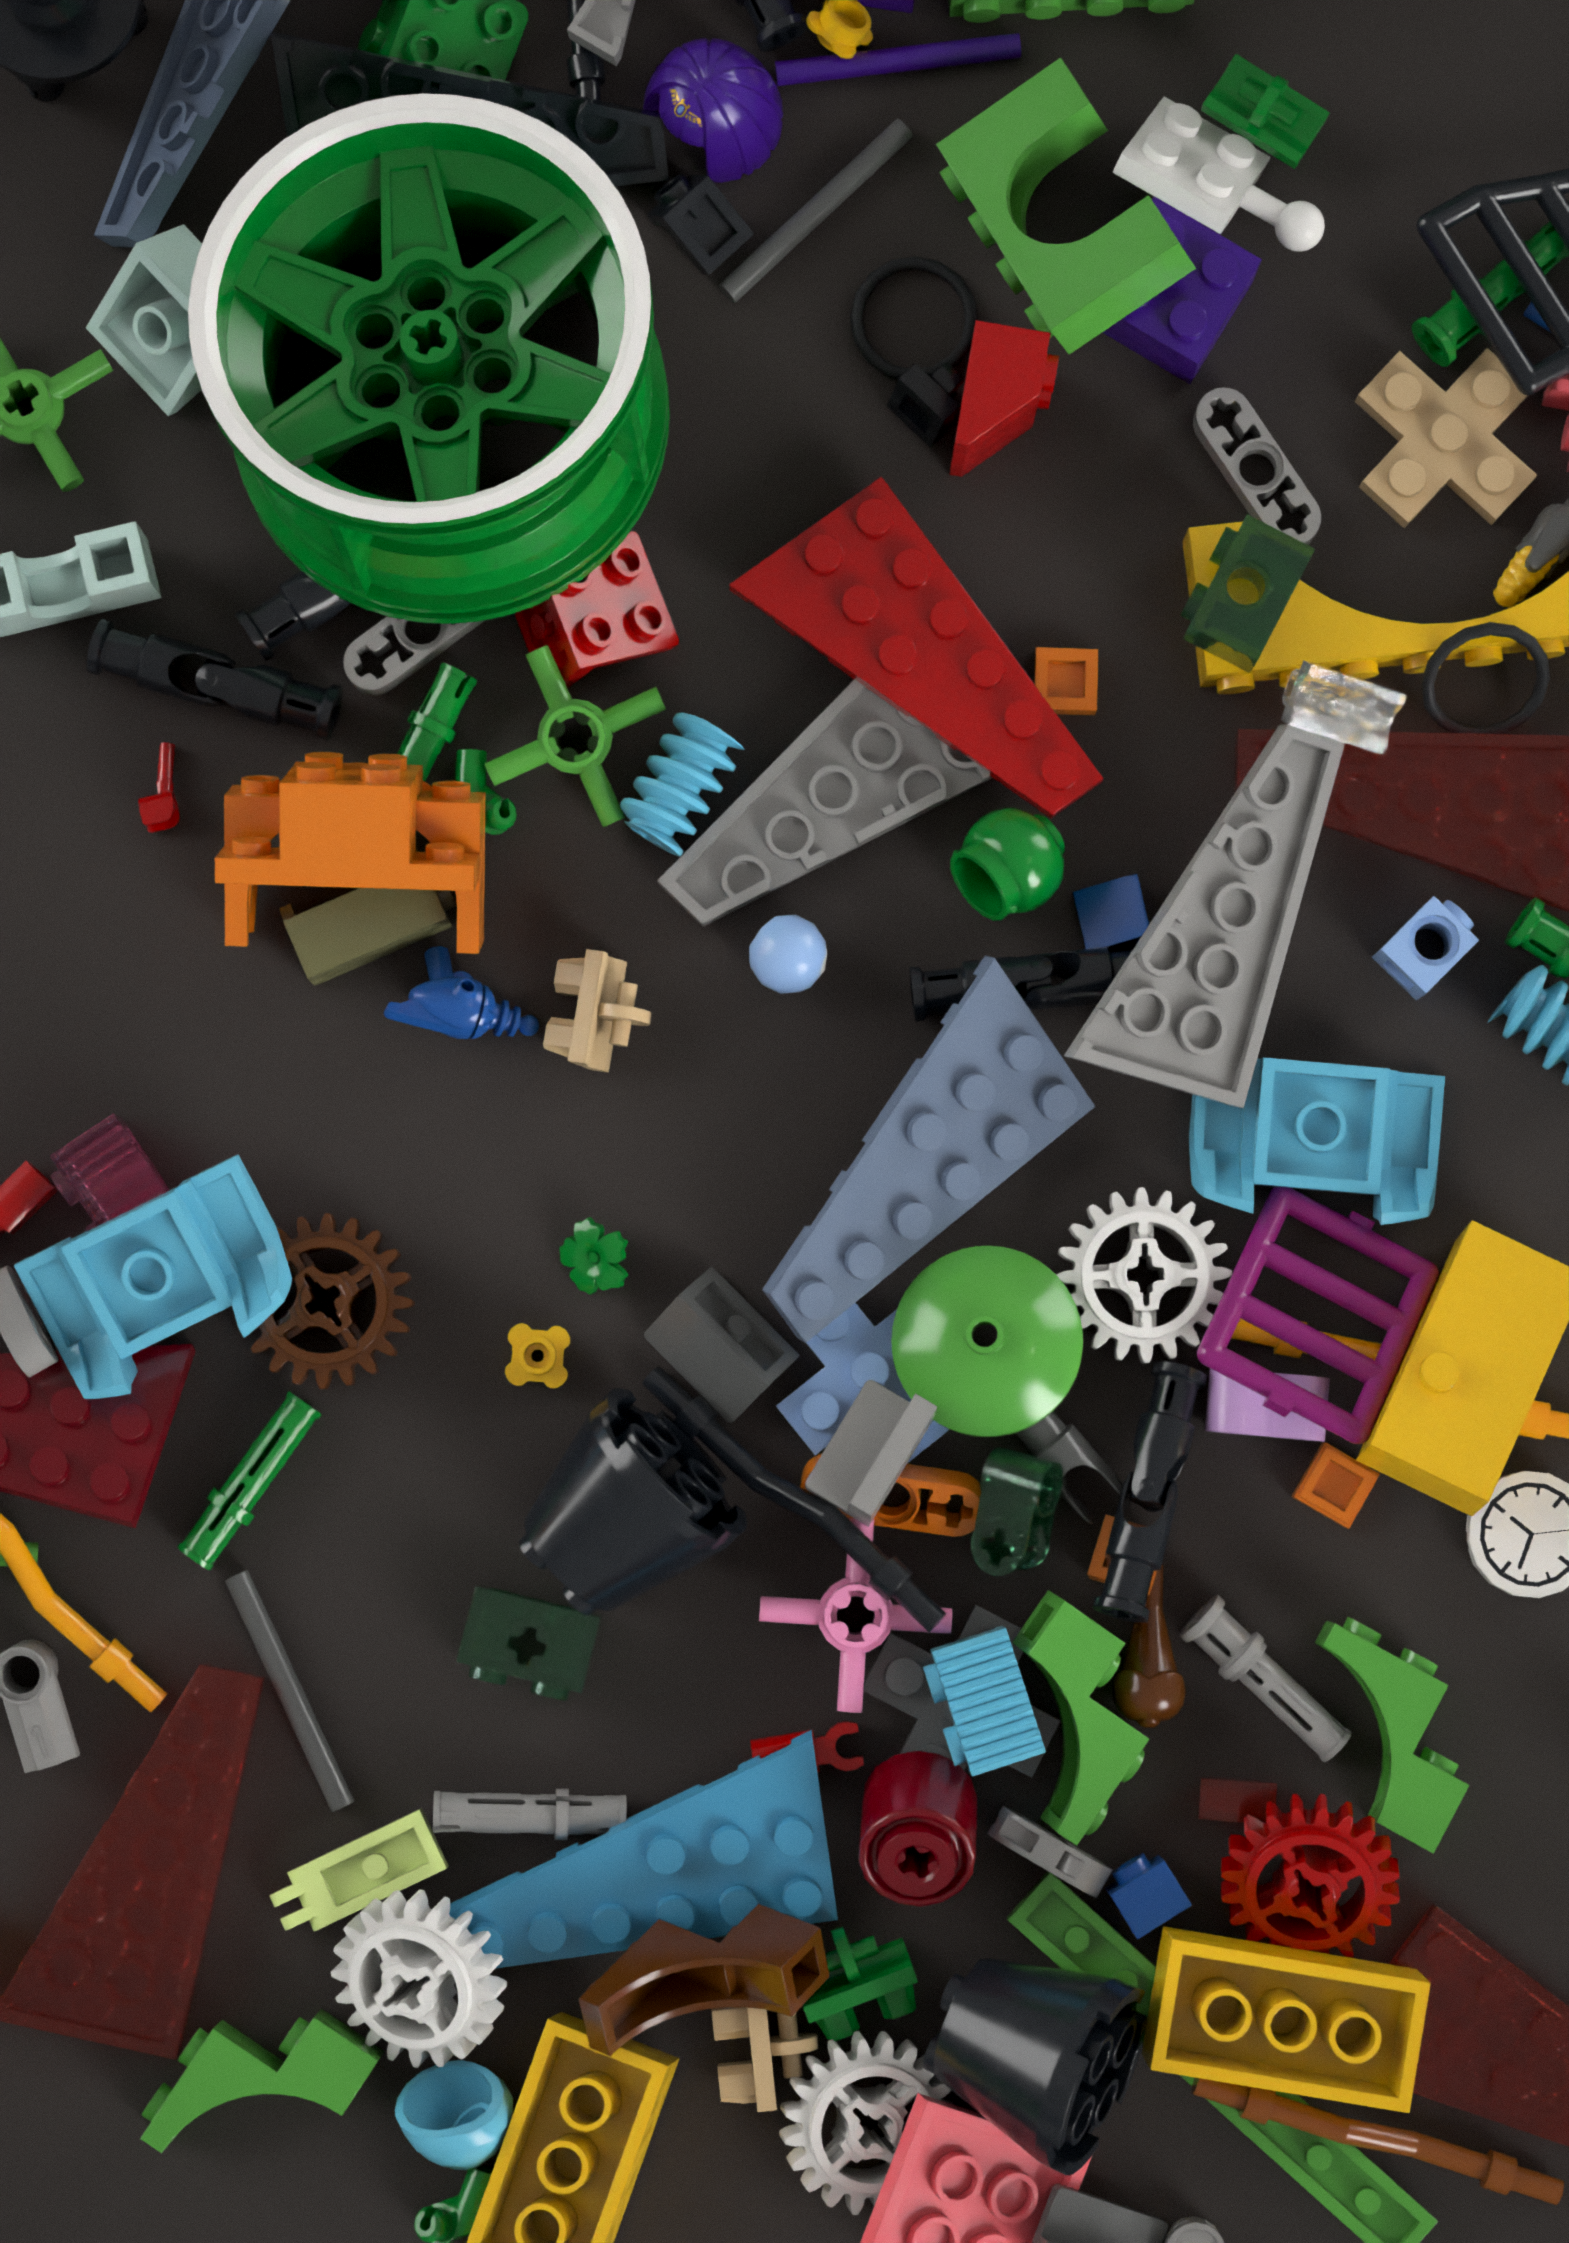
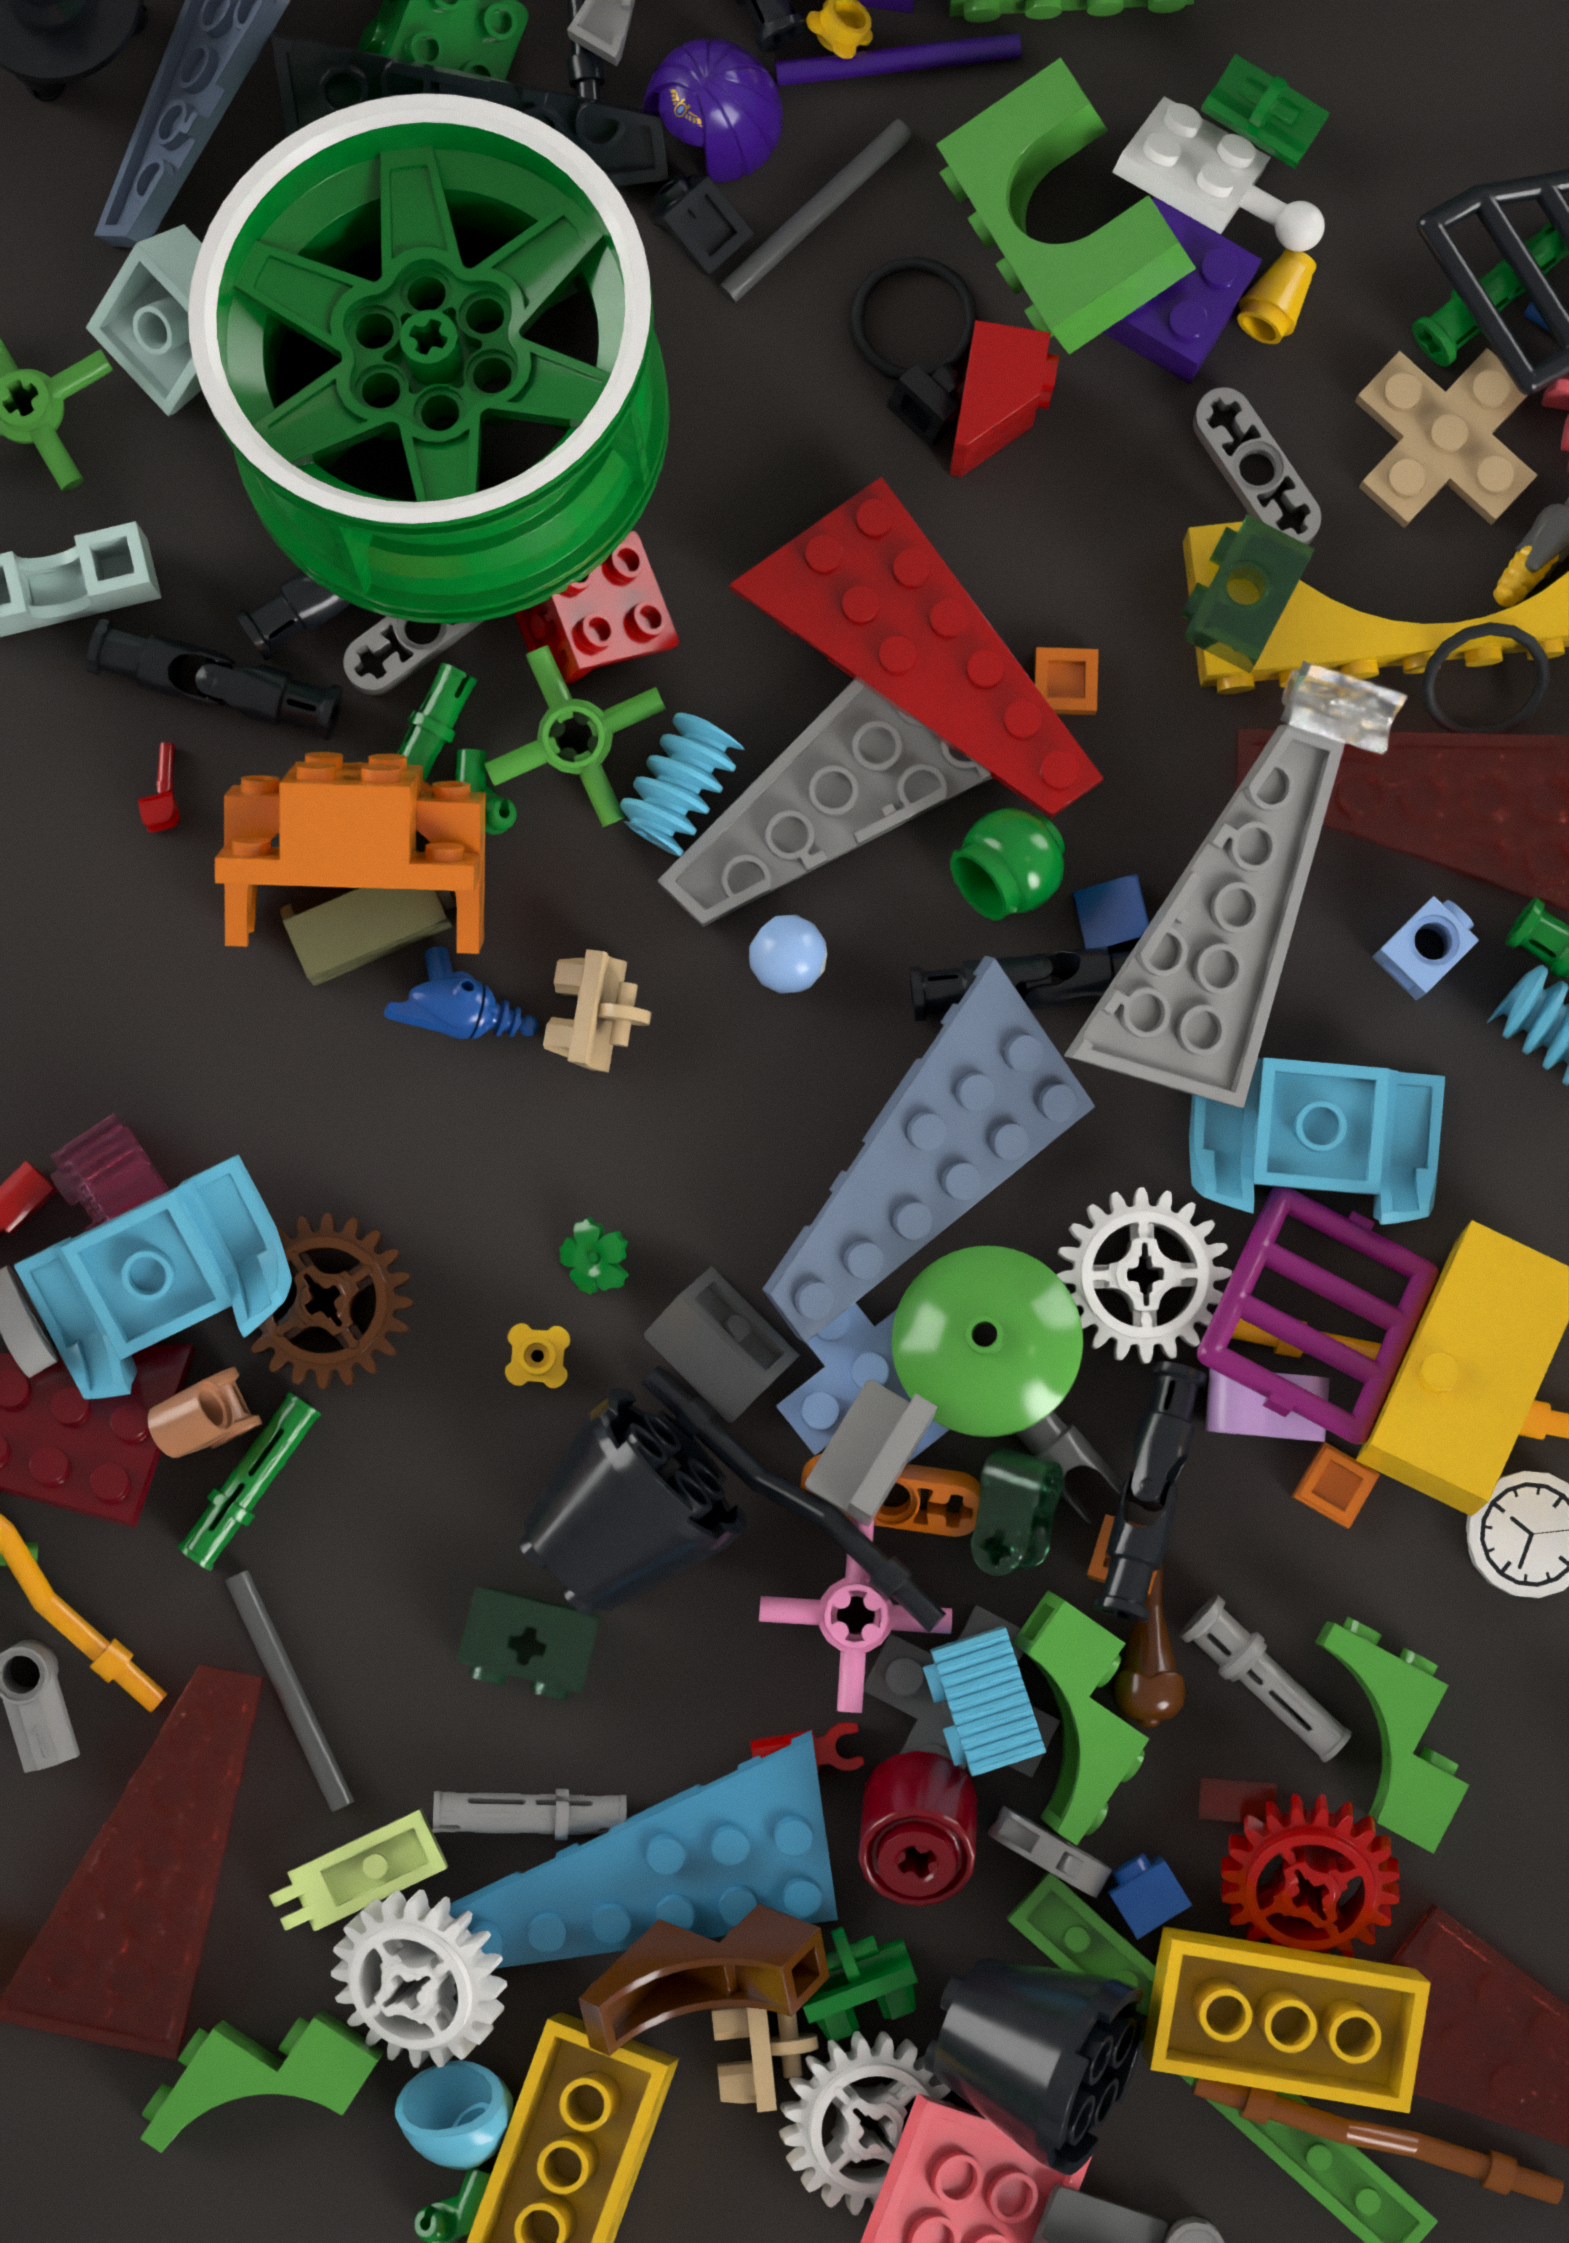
none -> nougat piece [147,1367,263,1458]
none -> yellow cone [1237,249,1316,344]

